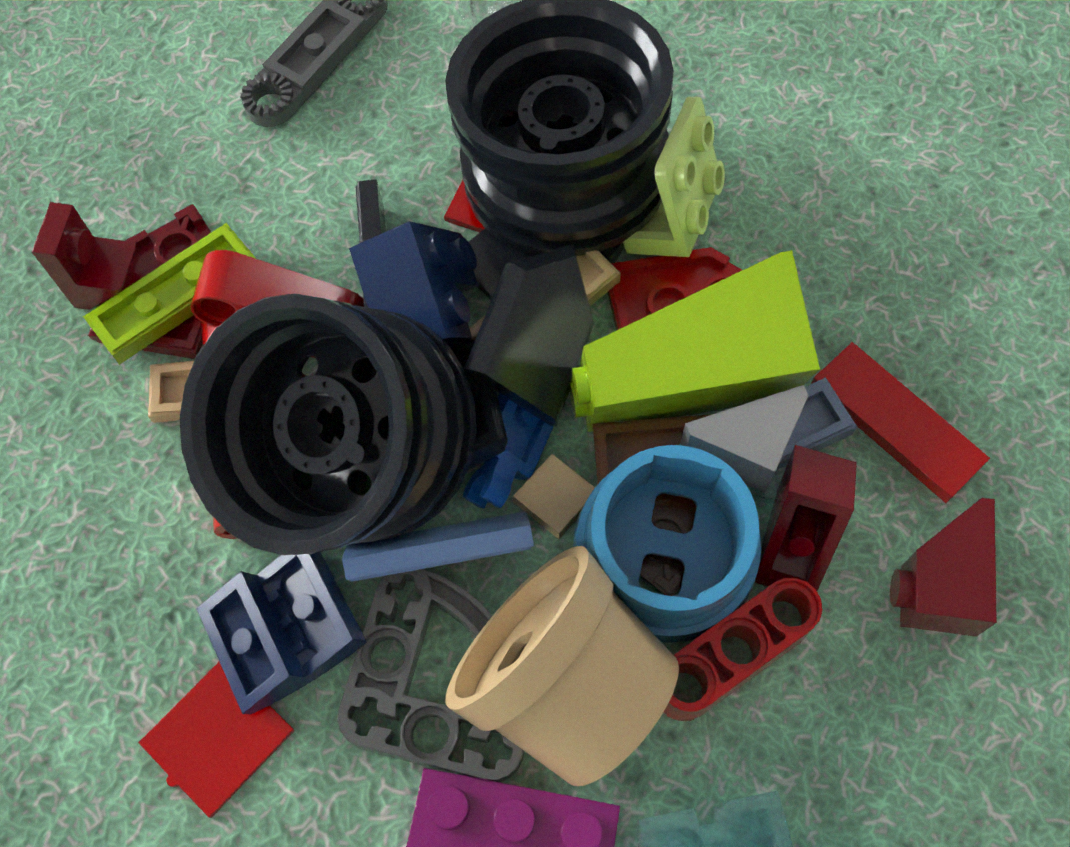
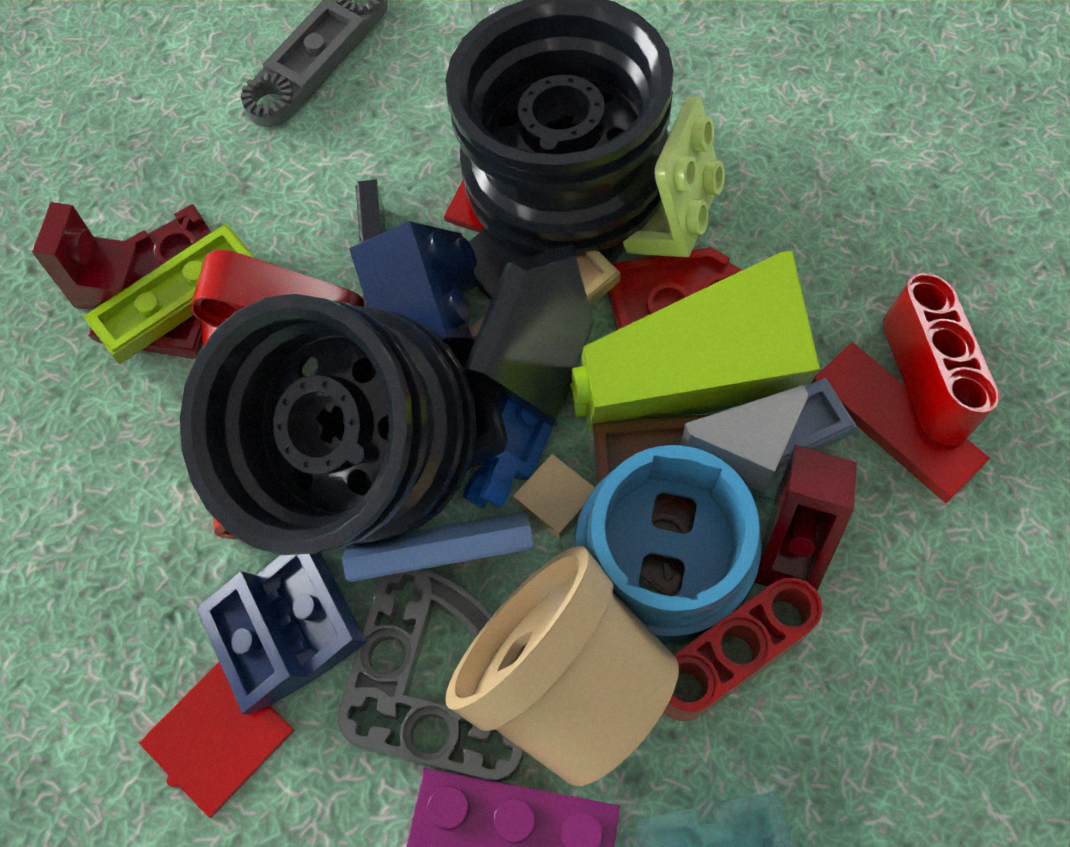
tan tile [148,361,194,423] -> none
dark red slope [890,498,997,637] -> none
none -> red beam [882,273,999,446]

